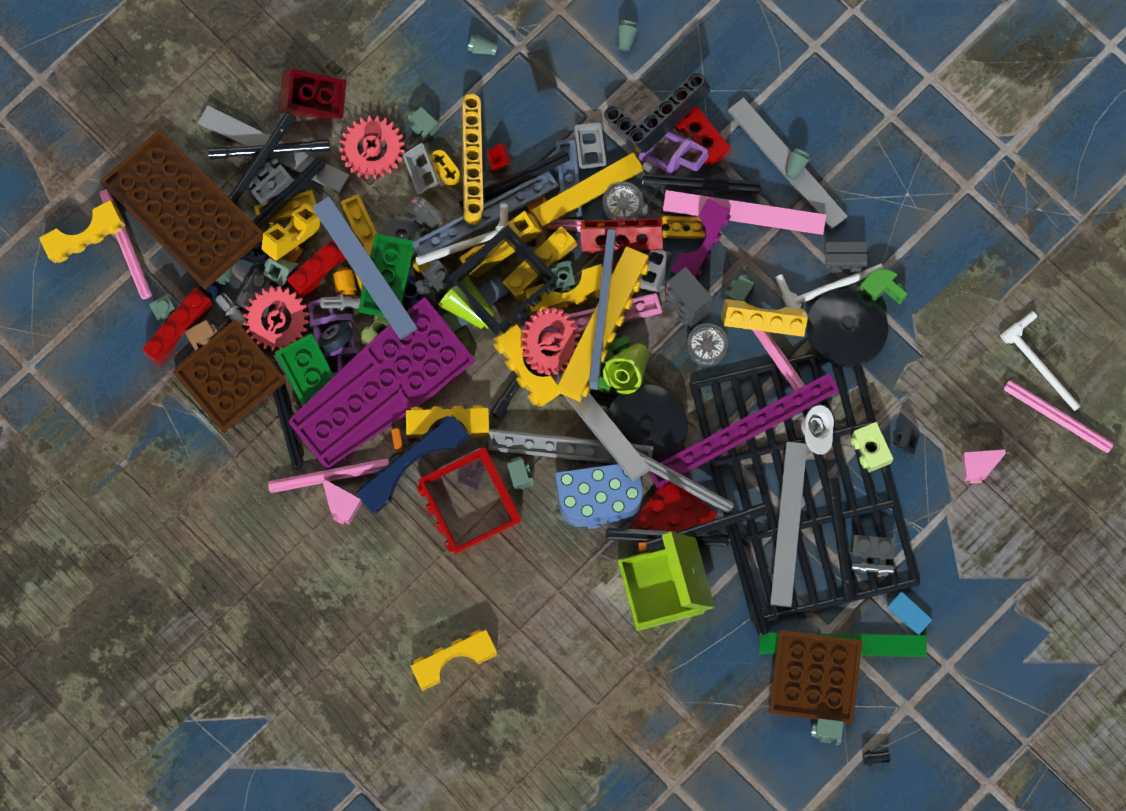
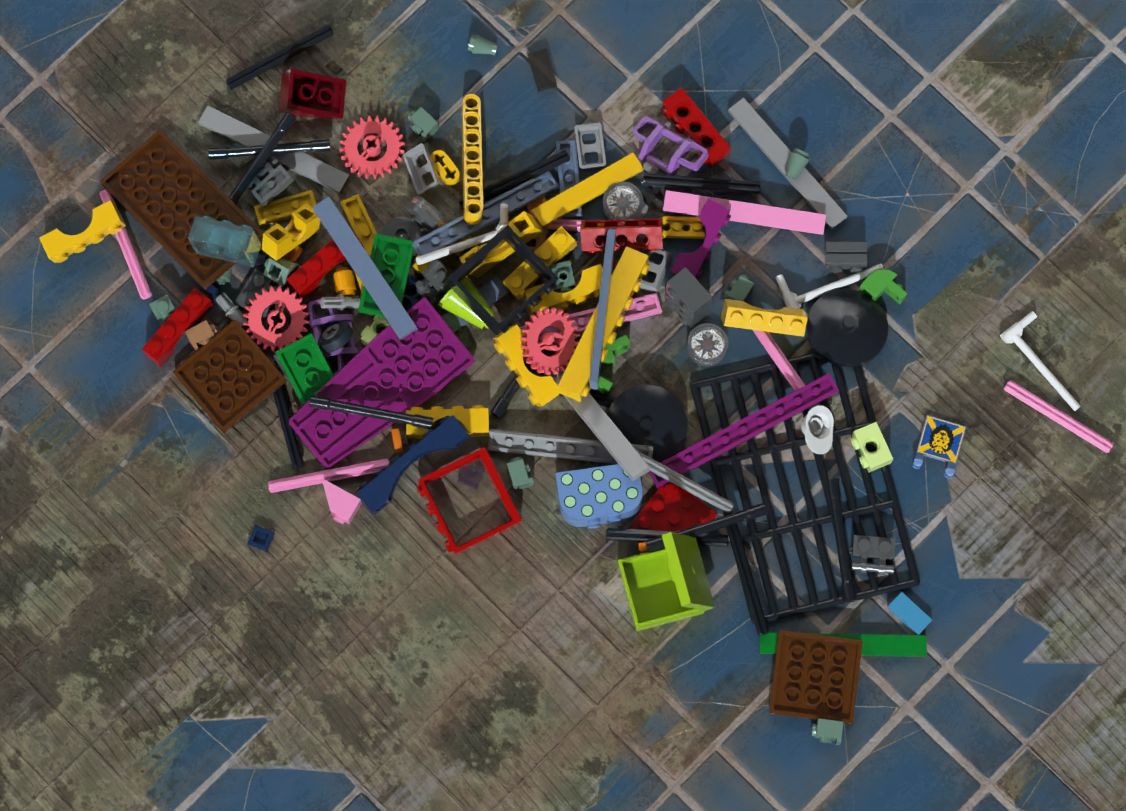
black axle [253,157,325,230] -> none
yellow arch [410,629,497,691] -> none
red plate [487,144,511,171] -> none
lime cone [603,343,649,394] -> none
black beam [604,72,710,153] -> none
sand green cone [618,20,638,51] -> none
light grey tile [770,442,807,607] -> none
black pin [862,749,890,767] -> none
black tile [893,427,920,454] -> none
bright pink slope [962,450,1006,484] -> none
none -> clear light blue brick [188,216,261,267]
none -> black axle [226,25,333,90]
none -> dark blue tile [247,525,275,552]
none -> black piece [309,395,434,430]
none -> flag [912,415,966,479]

